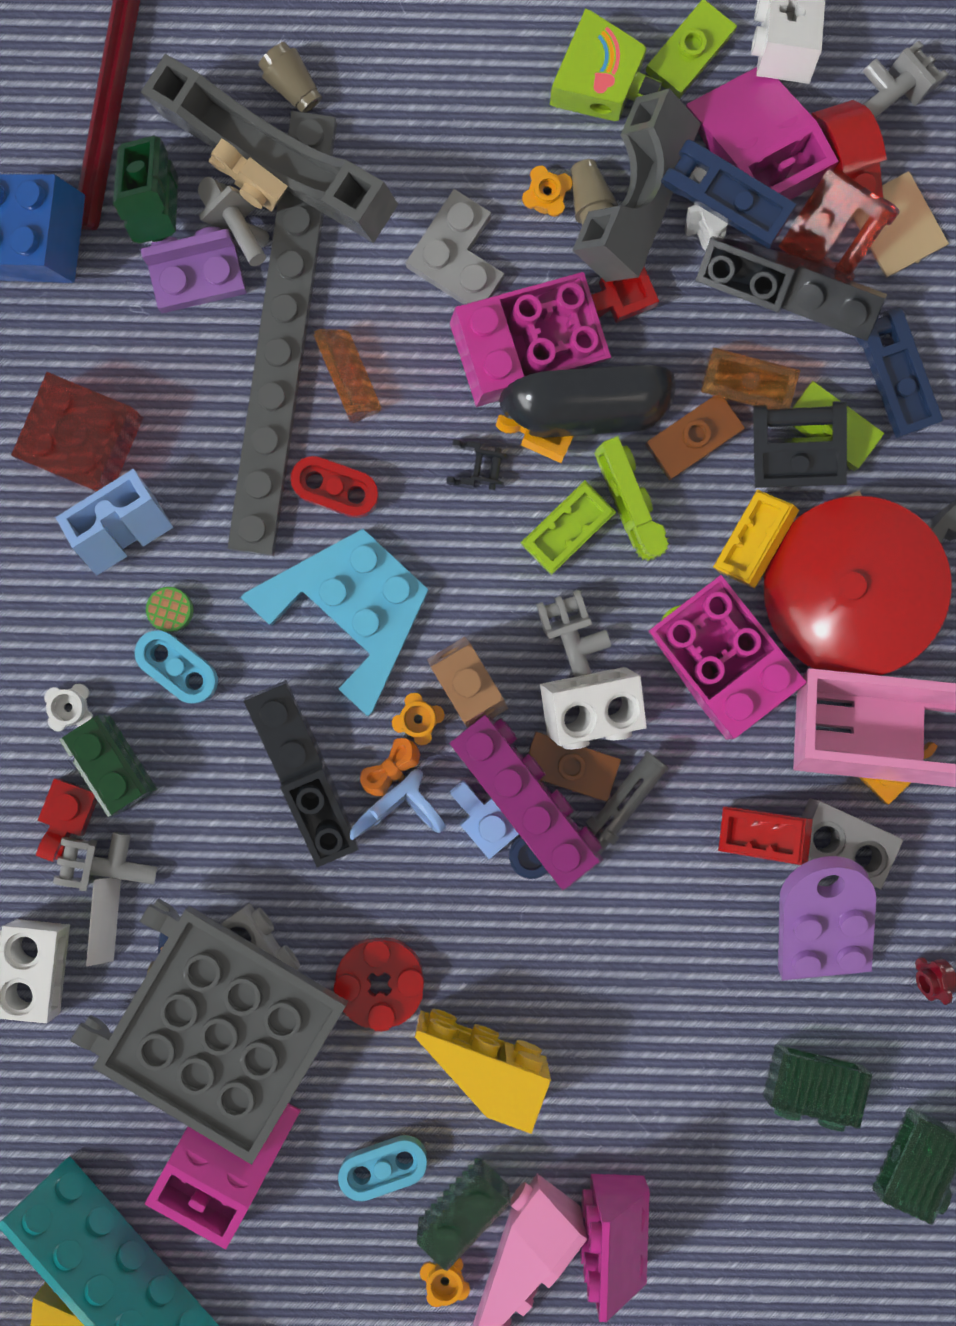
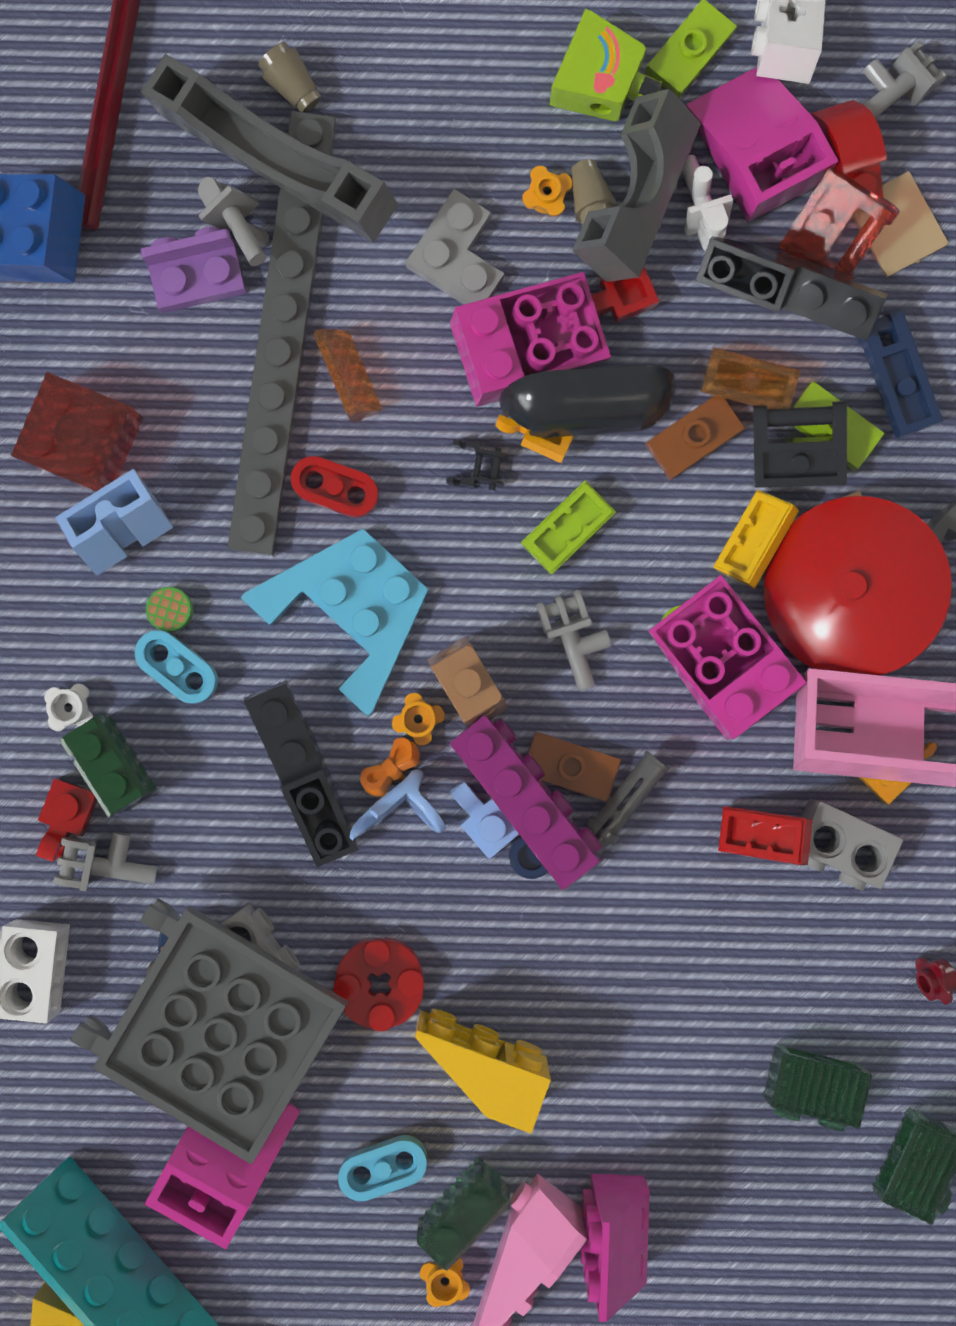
white sticker [86,878,121,967] -> none
dark green brick [113,135,178,244] -> none
tan plate [209,138,288,212] -> none
white brick [540,667,647,749] -> none
lime hinge [594,436,669,561] -> none
dark blue plate [661,140,797,249] -> none
medium lavender plate [778,856,876,981] -> none

